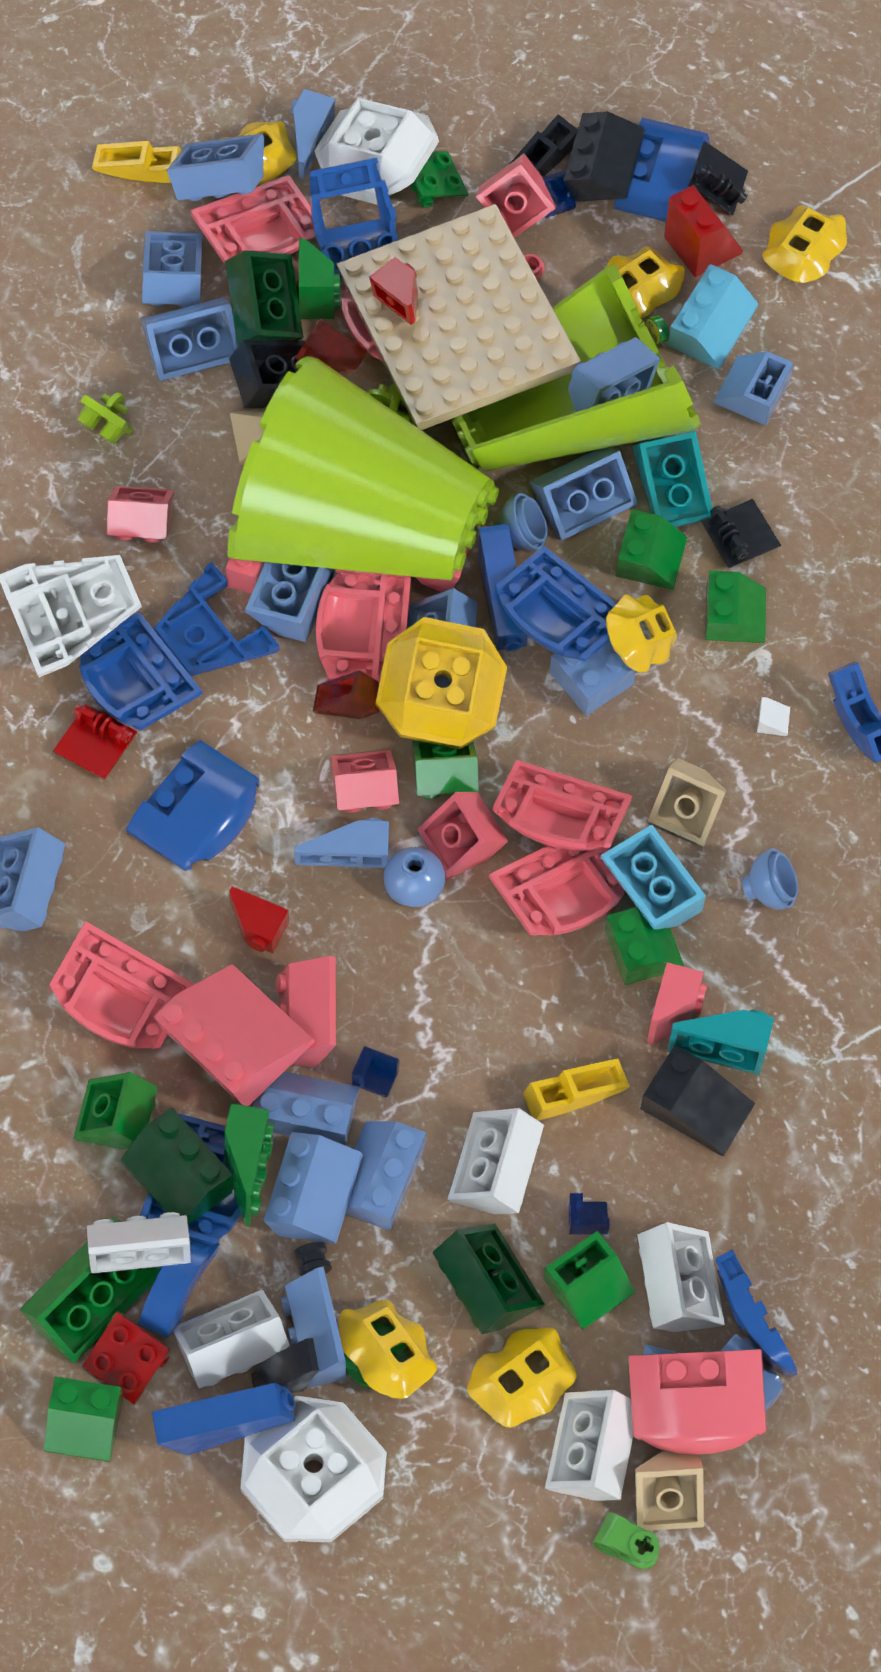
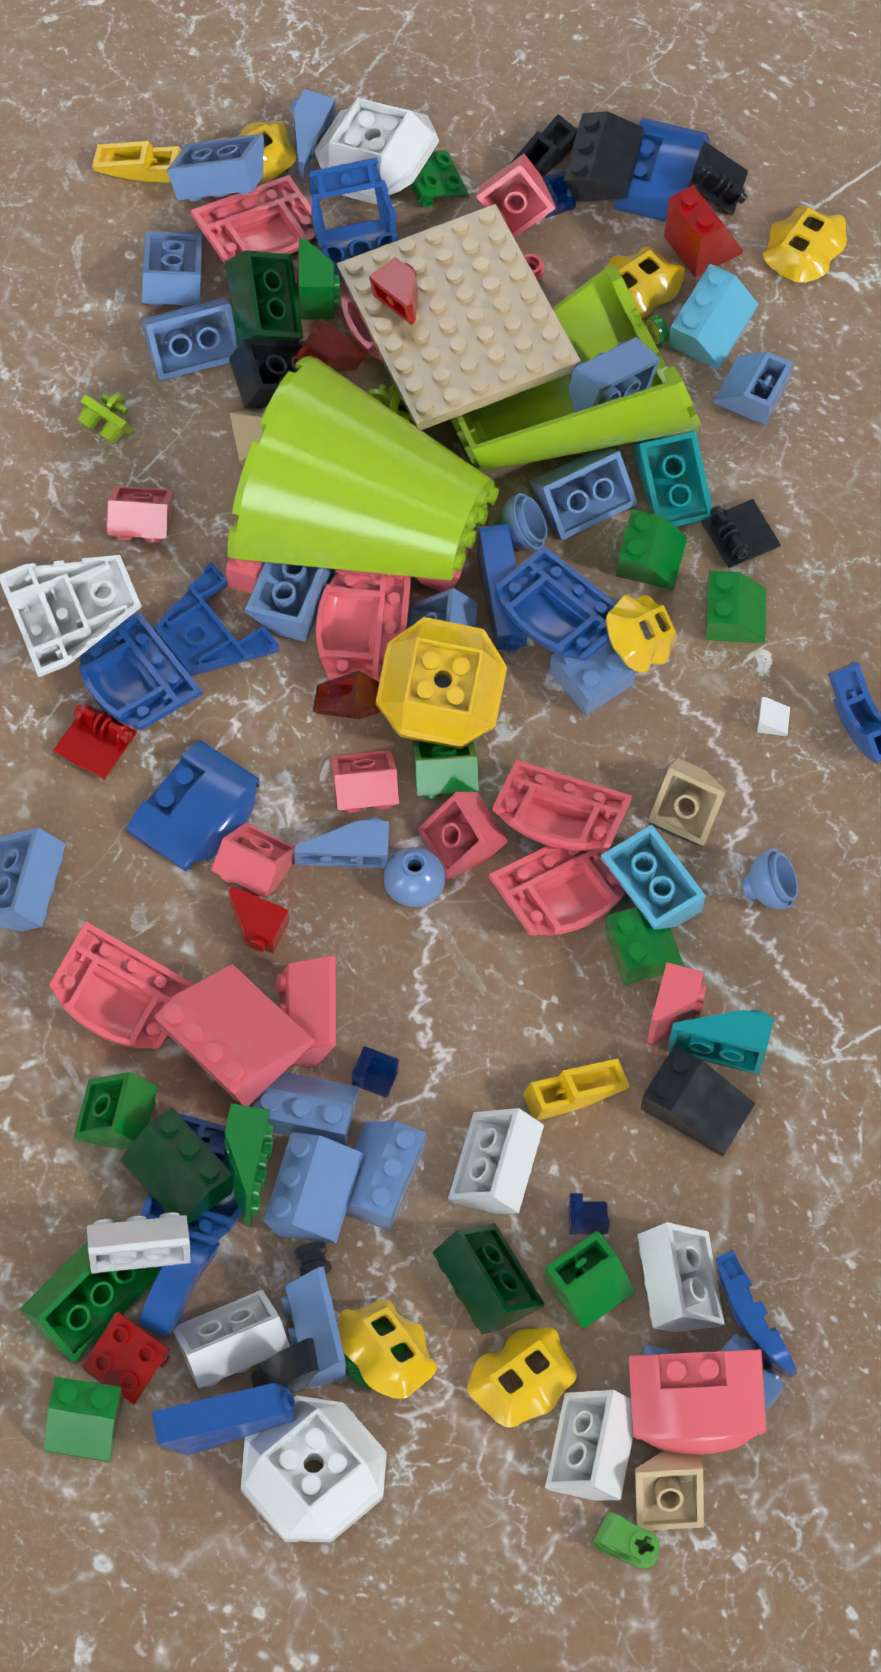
none -> coral slope [211,822,295,898]

